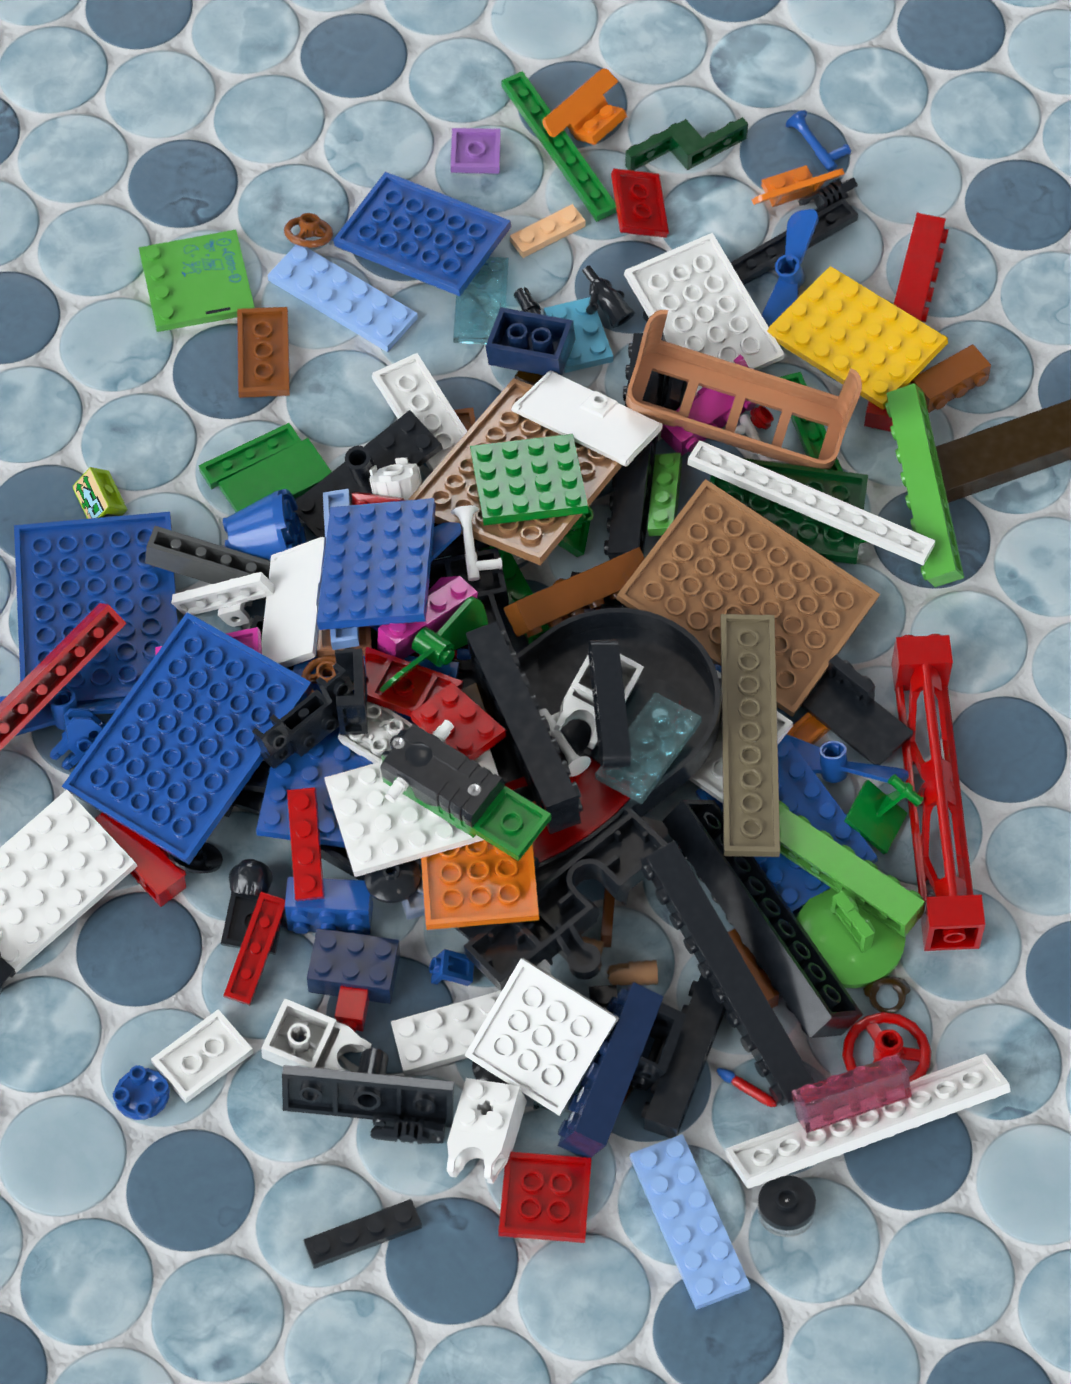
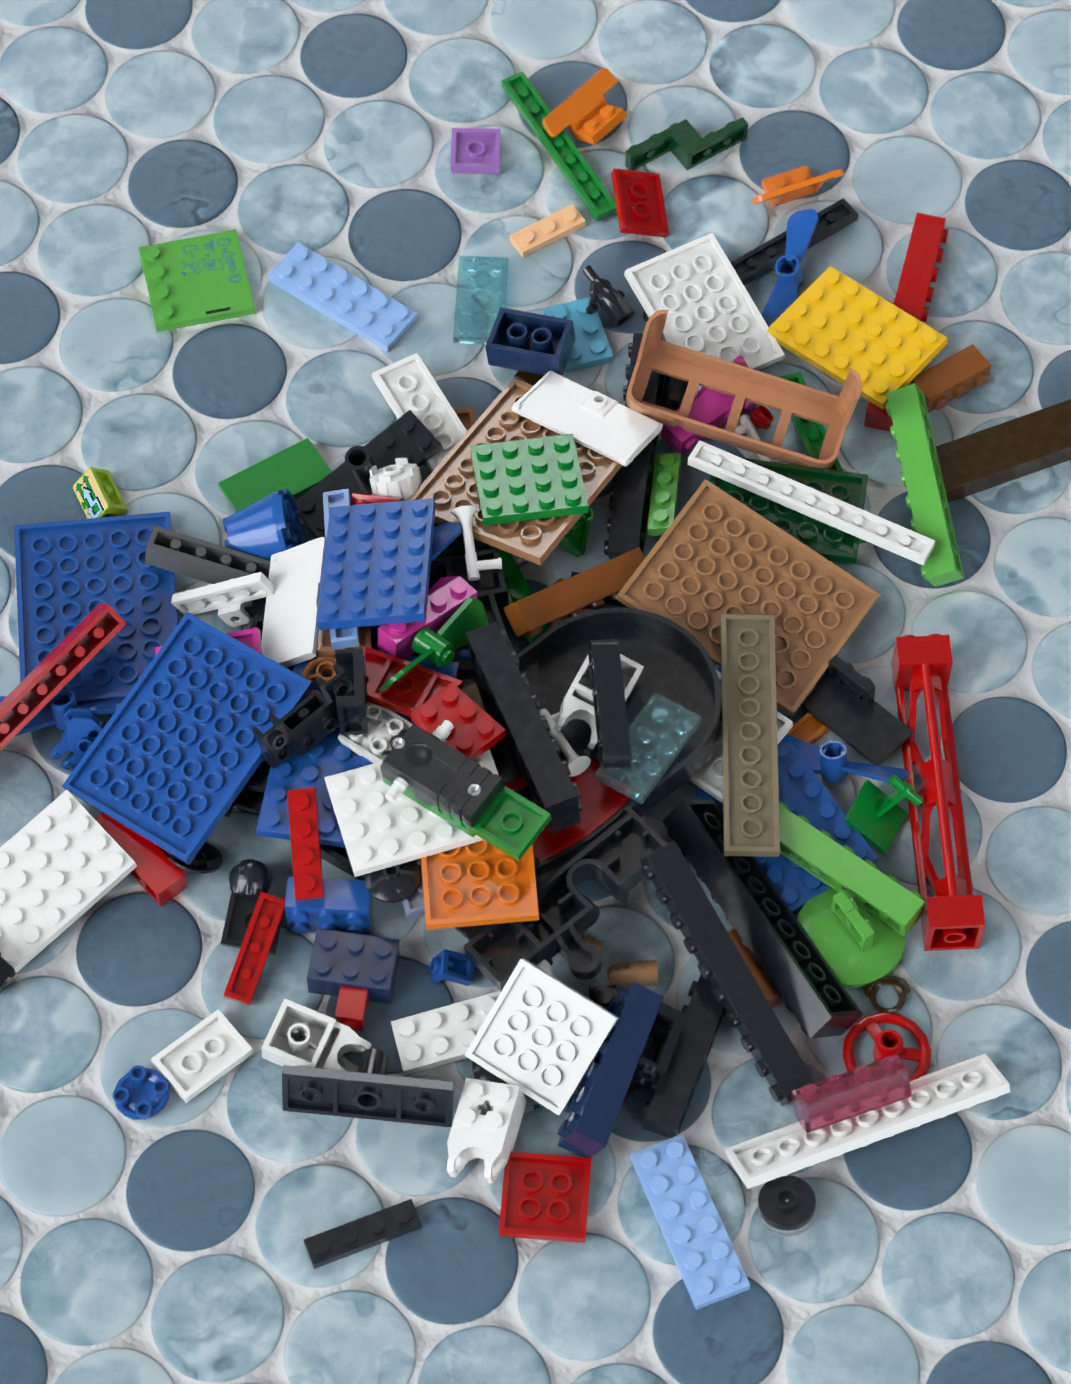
green plate [198,423,301,490] -> none
dark orange plate [237,307,290,398] -> none
dark orange piece [284,213,333,248] -> none
blue plate [333,172,511,296] -> none
black hinge [370,1114,445,1144] -> none
black pin [514,287,542,315] -> none
reddish brown tile [601,888,615,948] -> none
red piece [717,1068,777,1107] -> none
blue piece [786,110,851,172] -> none
black hinge [798,177,858,213] -> none

